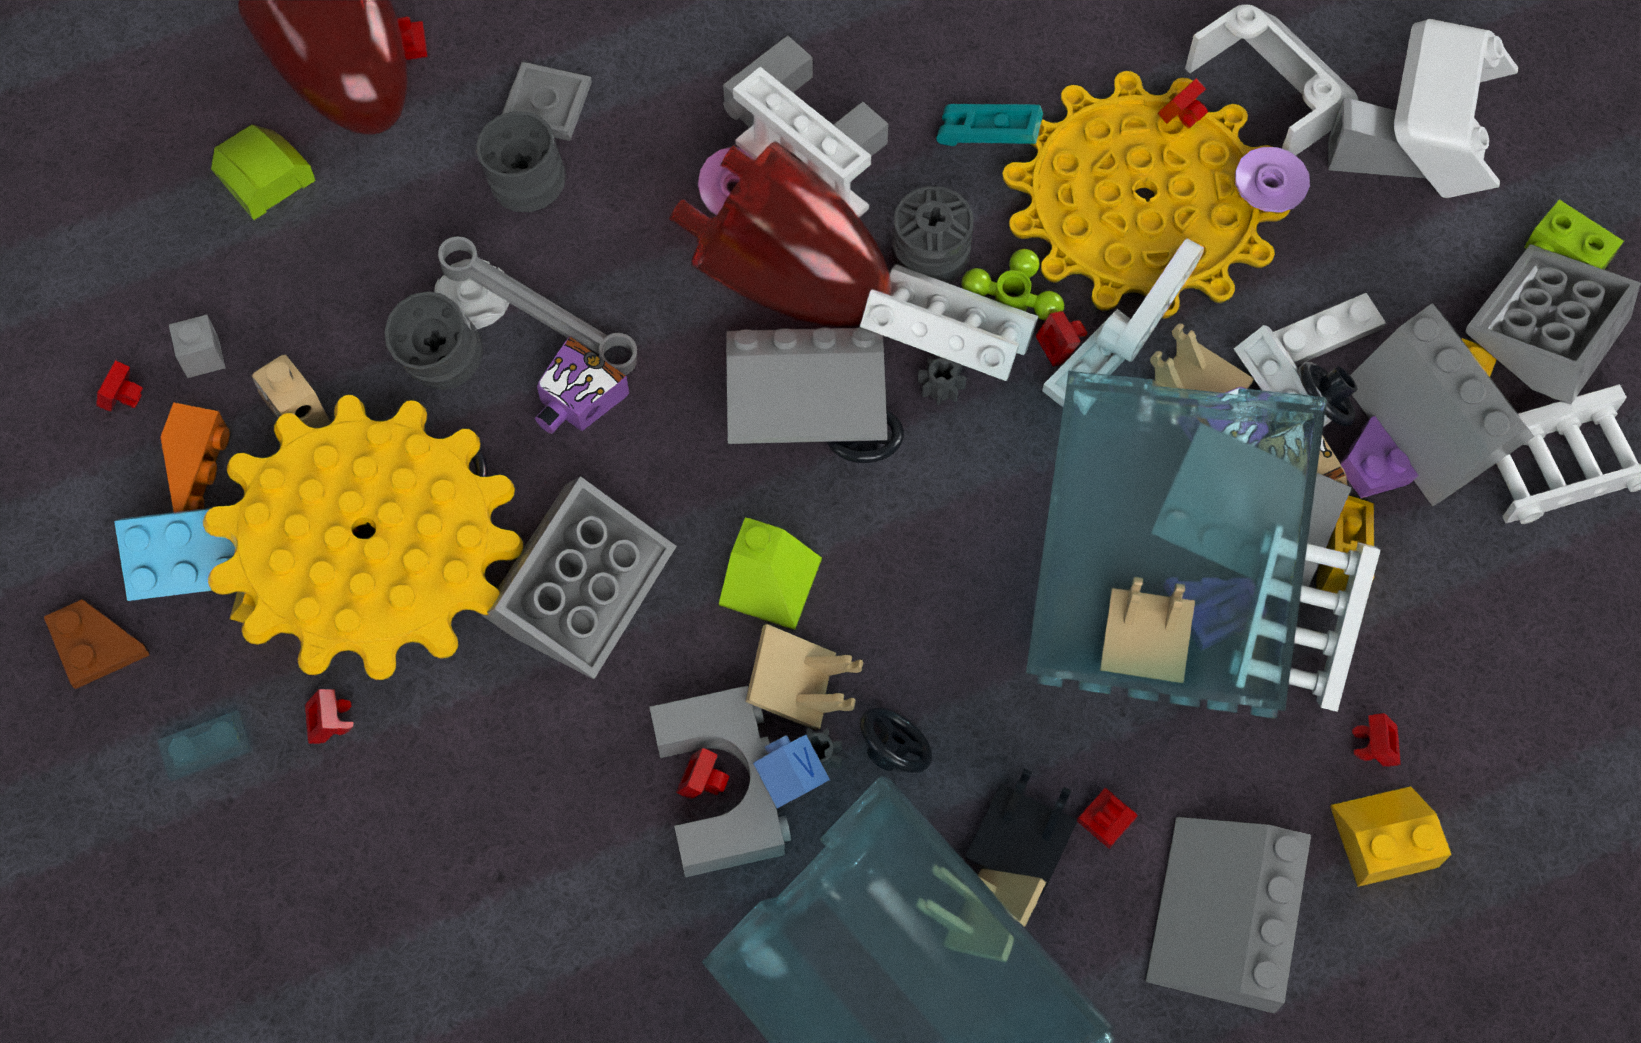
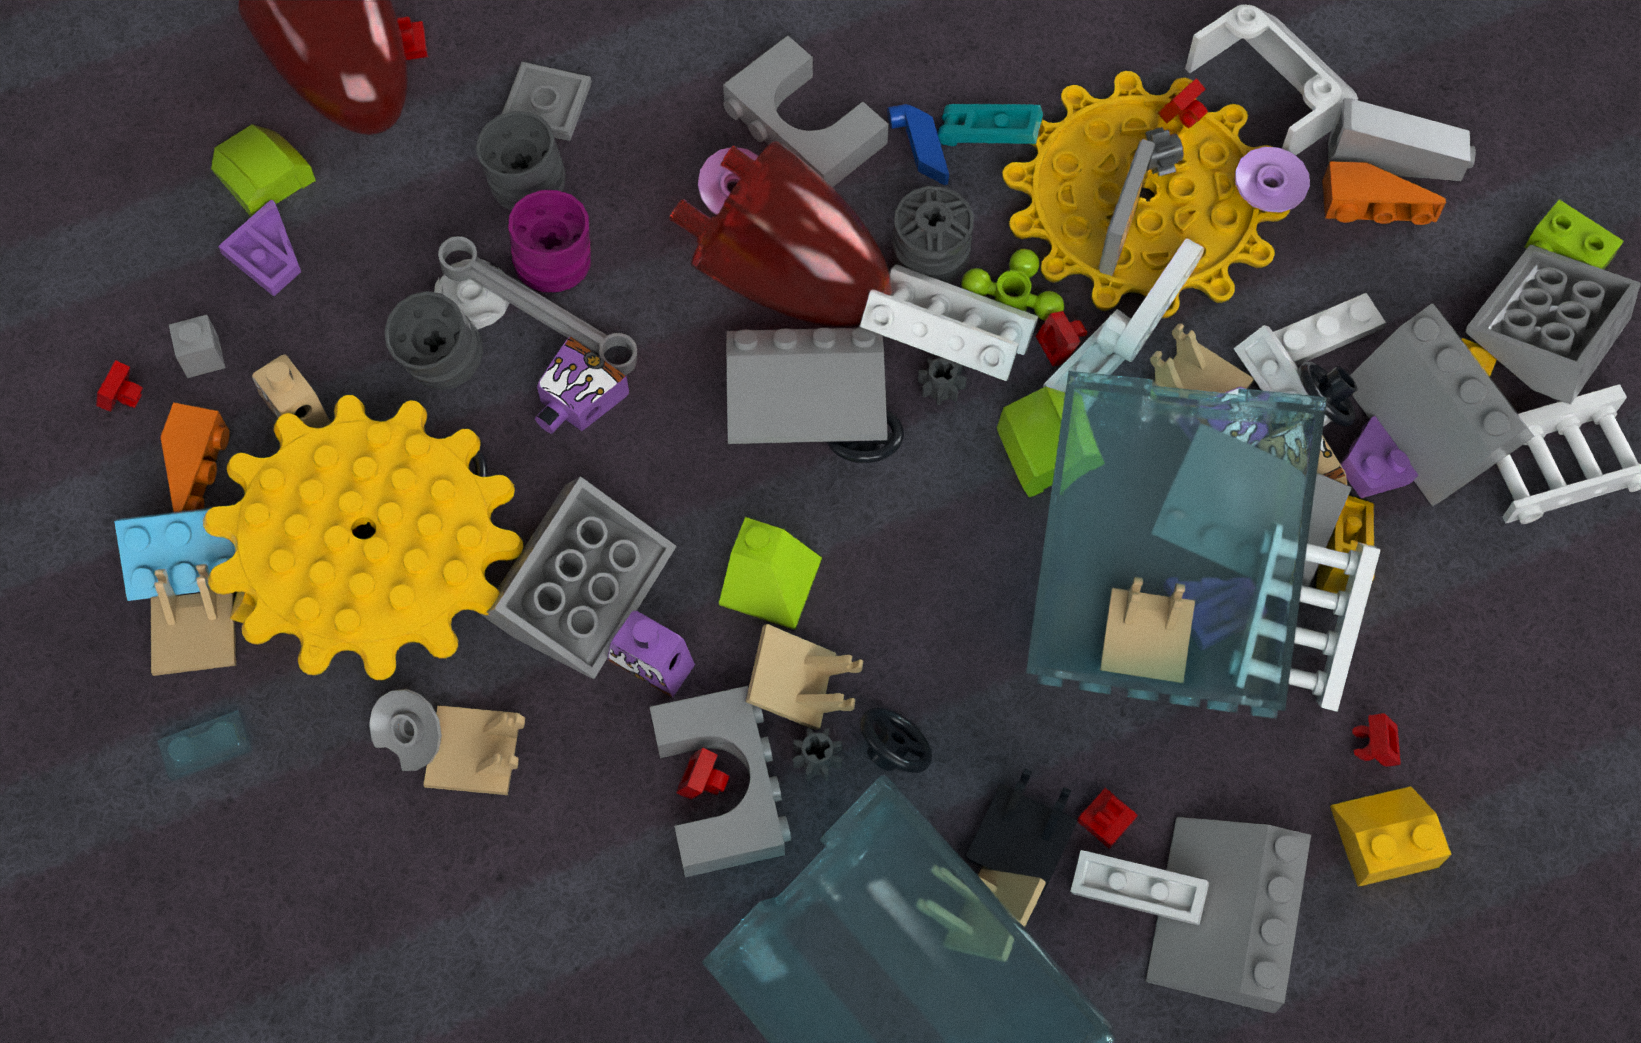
dark orange wing [44,599,150,689] -> none
red tile [305,689,354,744] -> none
white fence [733,67,871,232] -> none
medium blue brick [753,735,830,808] -> none
white windscreen [1394,19,1518,198] -> none
none -> tan plate [151,564,236,676]
none -> medium lavender wing [218,200,301,296]
none -> light grey dish [369,689,442,771]
none -> tan plate [423,706,525,795]
none -> magenta wheel [509,190,591,292]
none -> medium lavender torso [607,610,695,698]
none -> blue piece [887,104,949,186]
none -> lime slope [997,386,1101,497]
none -> white plate [1070,850,1209,925]
none -> light grey tile [1099,139,1155,276]
none -> dark grey gear [1145,127,1184,177]
none -> orange slope [1322,161,1446,225]

